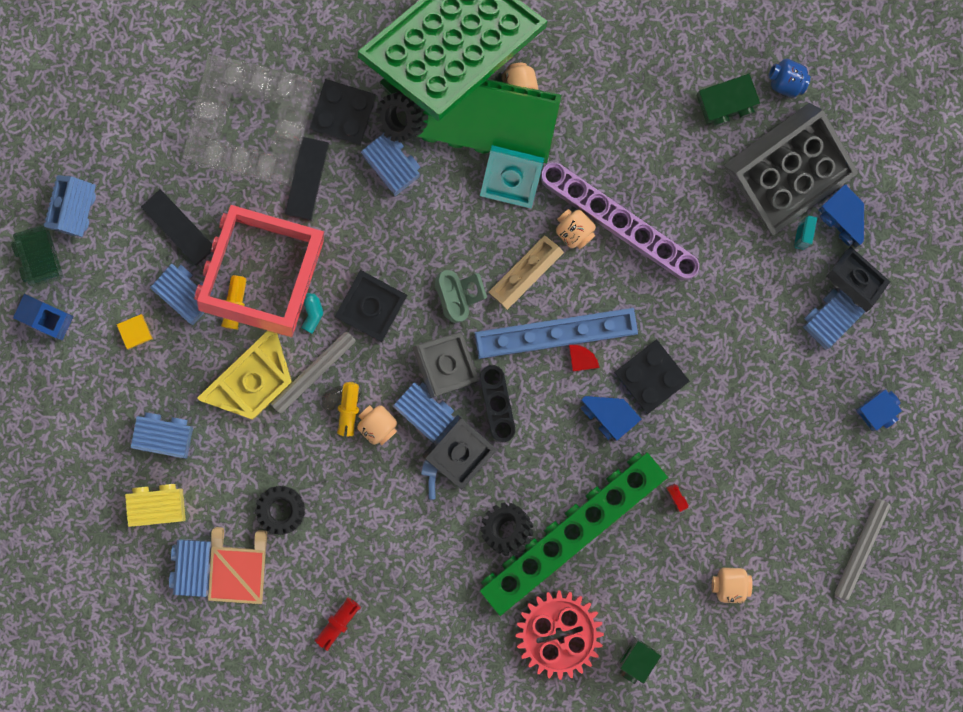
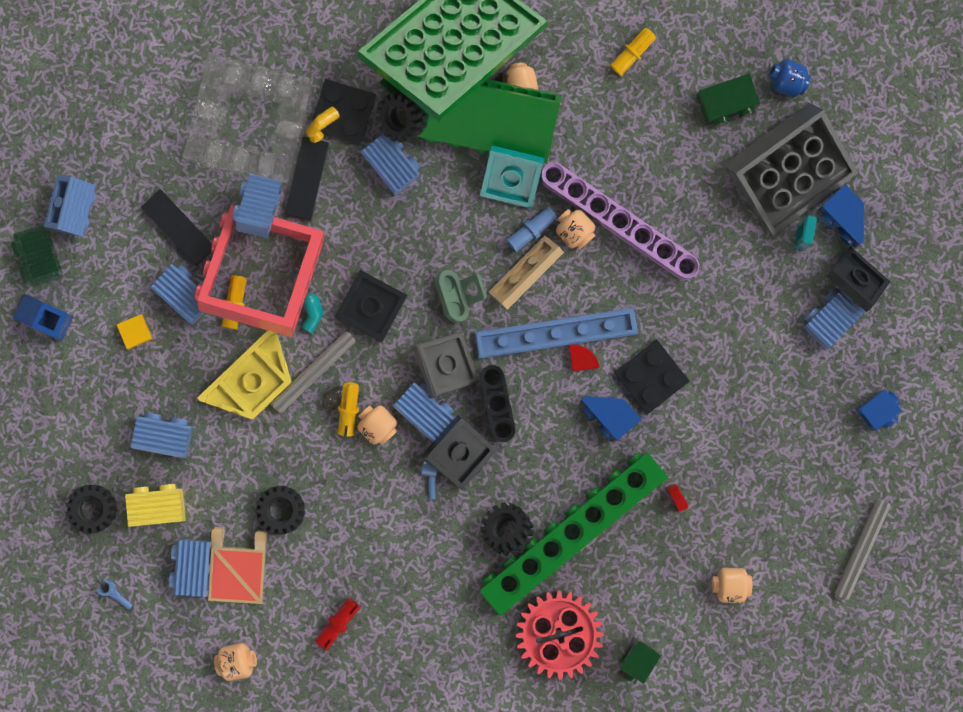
none -> black tyre [65,485,117,533]
none -> medium blue hand [97,580,132,610]
none -> light nougat head [214,643,257,681]
none -> medium blue brick [232,174,282,239]
none -> yellow arm [306,107,340,143]
none -> medium blue pin [506,206,558,253]
none -> yellow axle [610,28,656,77]

